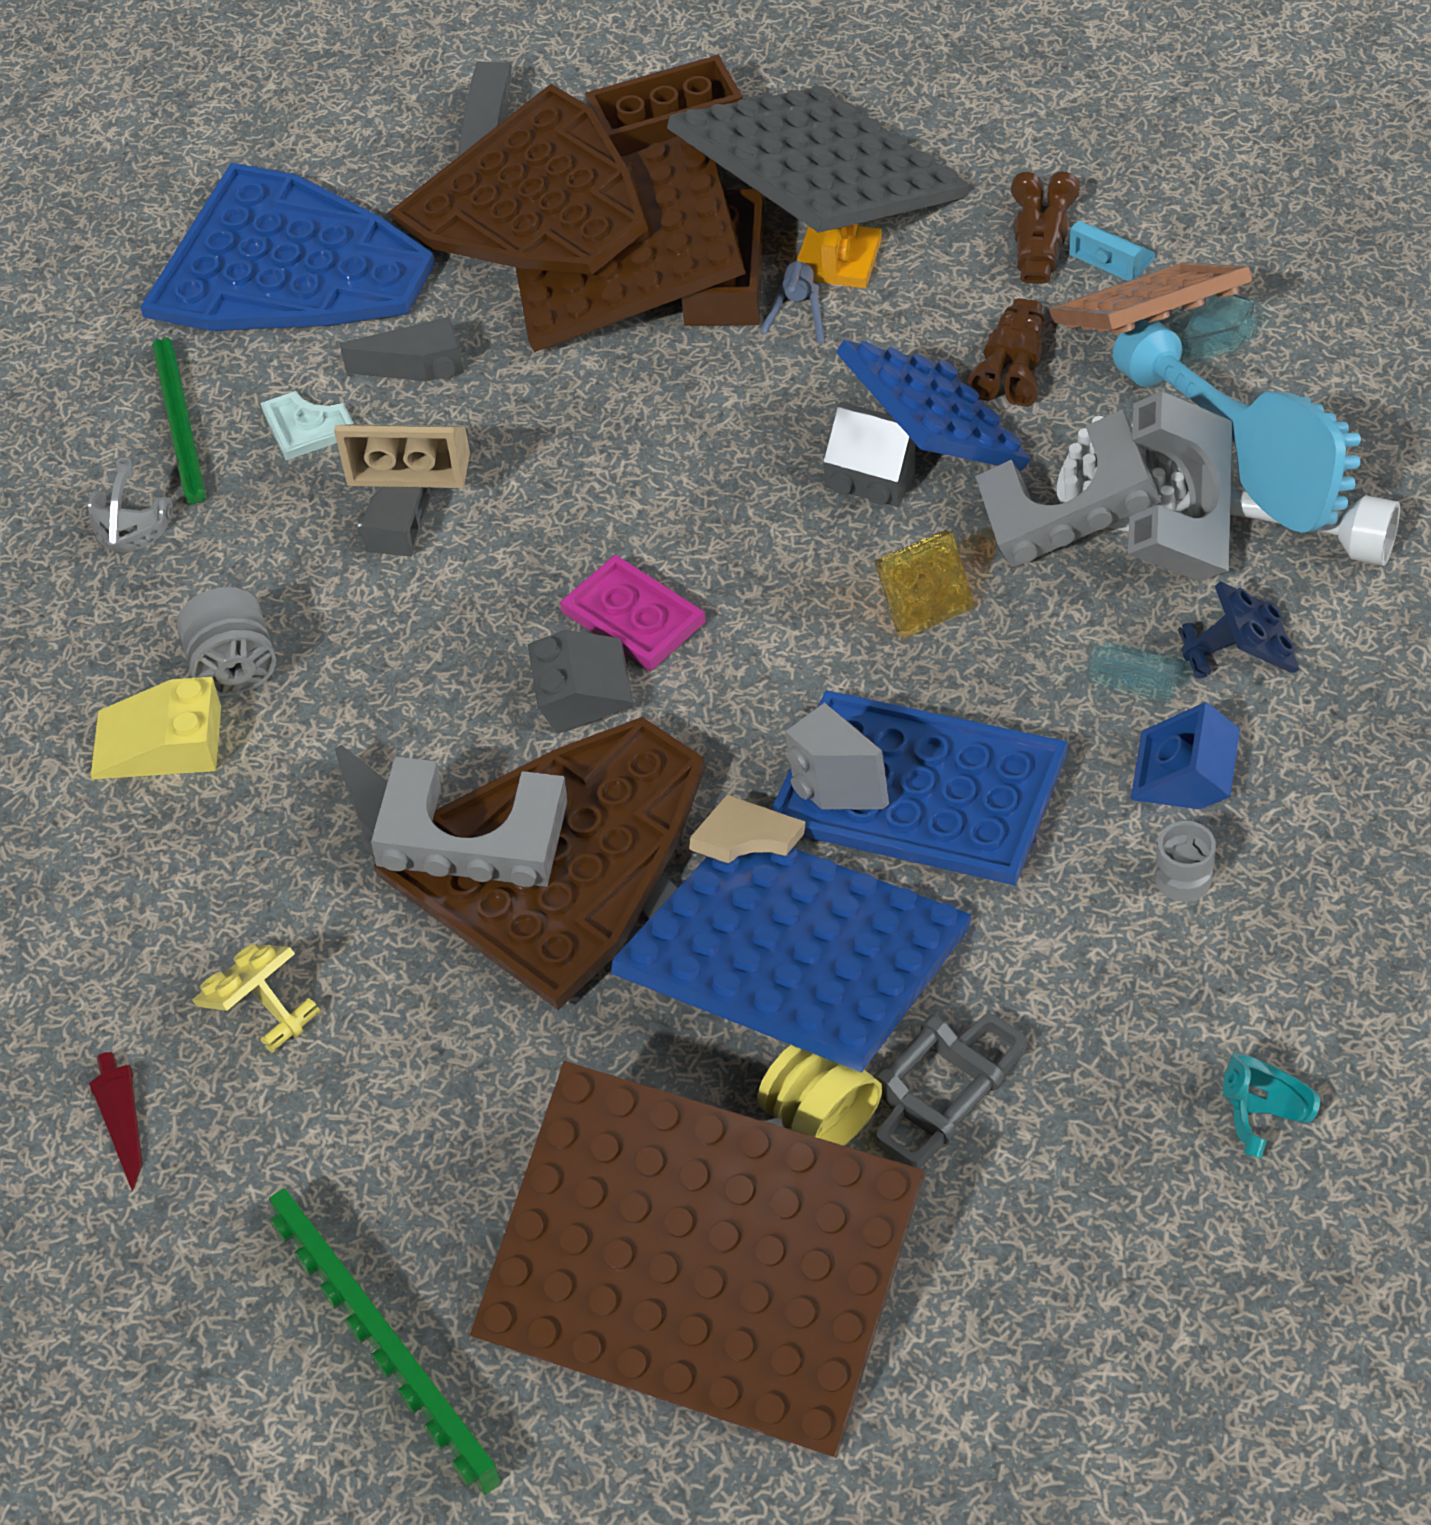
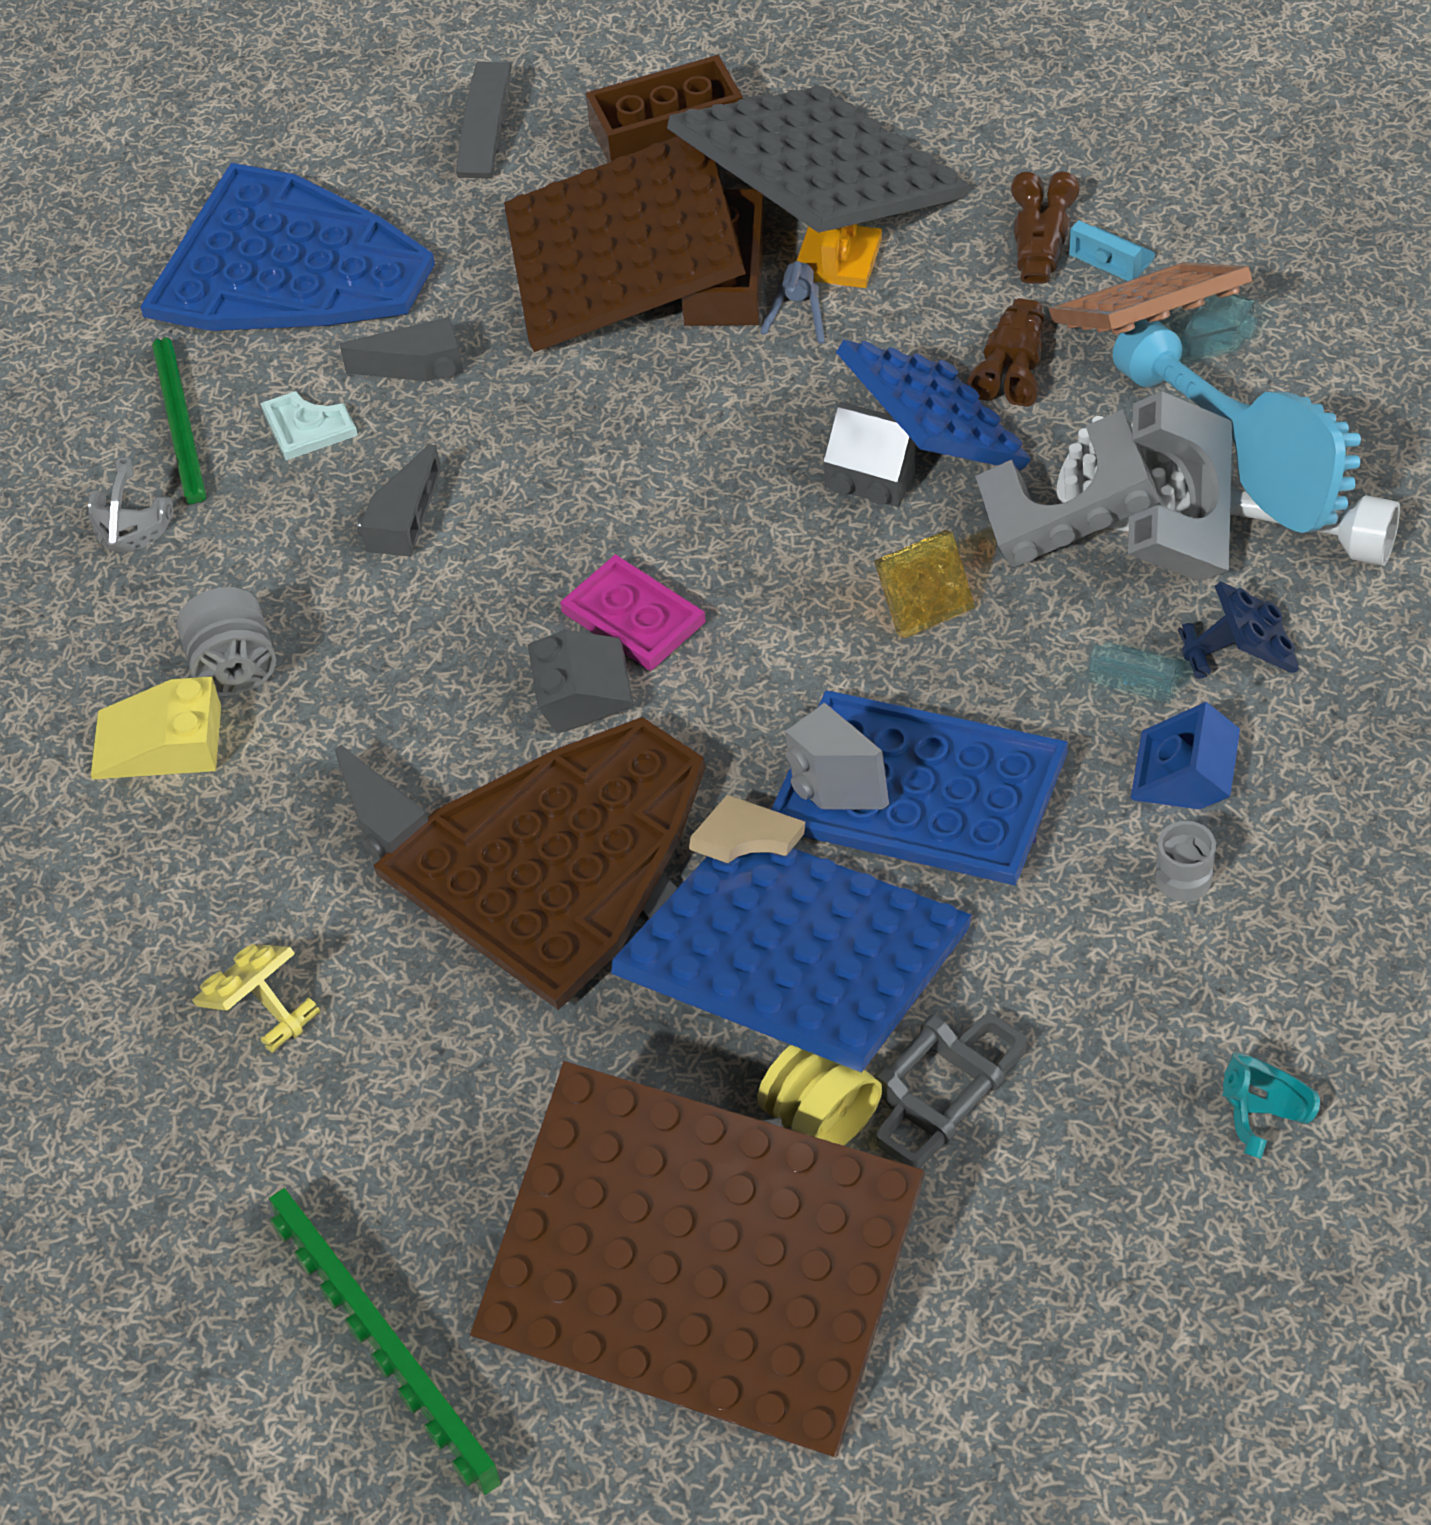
dark red bar [89,1052,143,1192] -> none
tan slope [334,424,470,488] -> none
light grey arch [371,757,567,887] -> none
reddish brown piece [389,84,648,275] -> none

